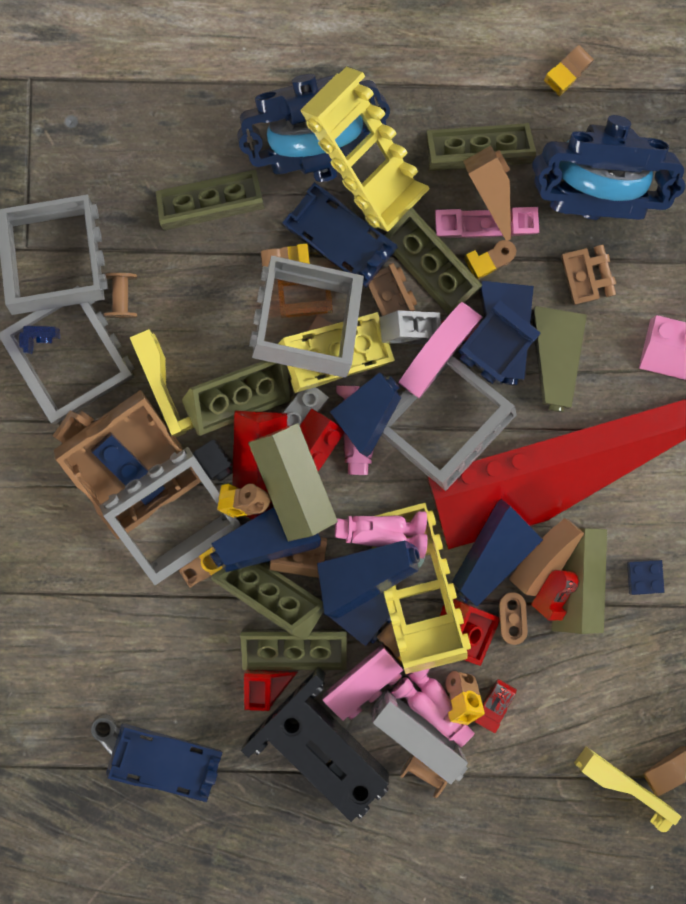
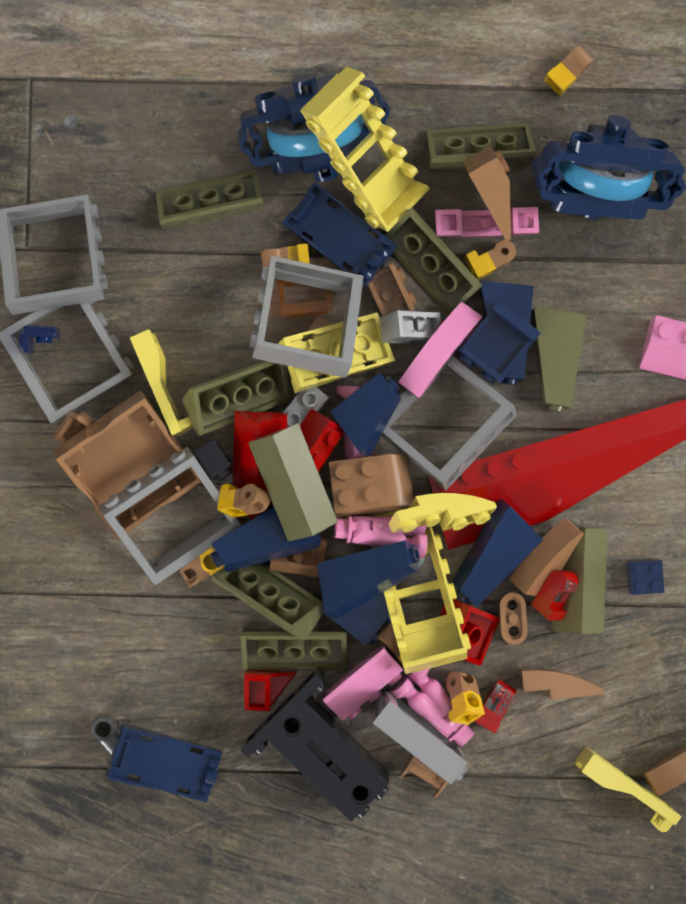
dark blue plate [91,432,165,505] -> none
medium nougat piece [103,273,137,318] -> none
medium nougat plate [561,245,616,306] -> none
none -> medium nougat brick [329,454,414,519]
none -> light yellow slope [388,493,497,533]
none -> medium nougat slope [519,668,604,700]

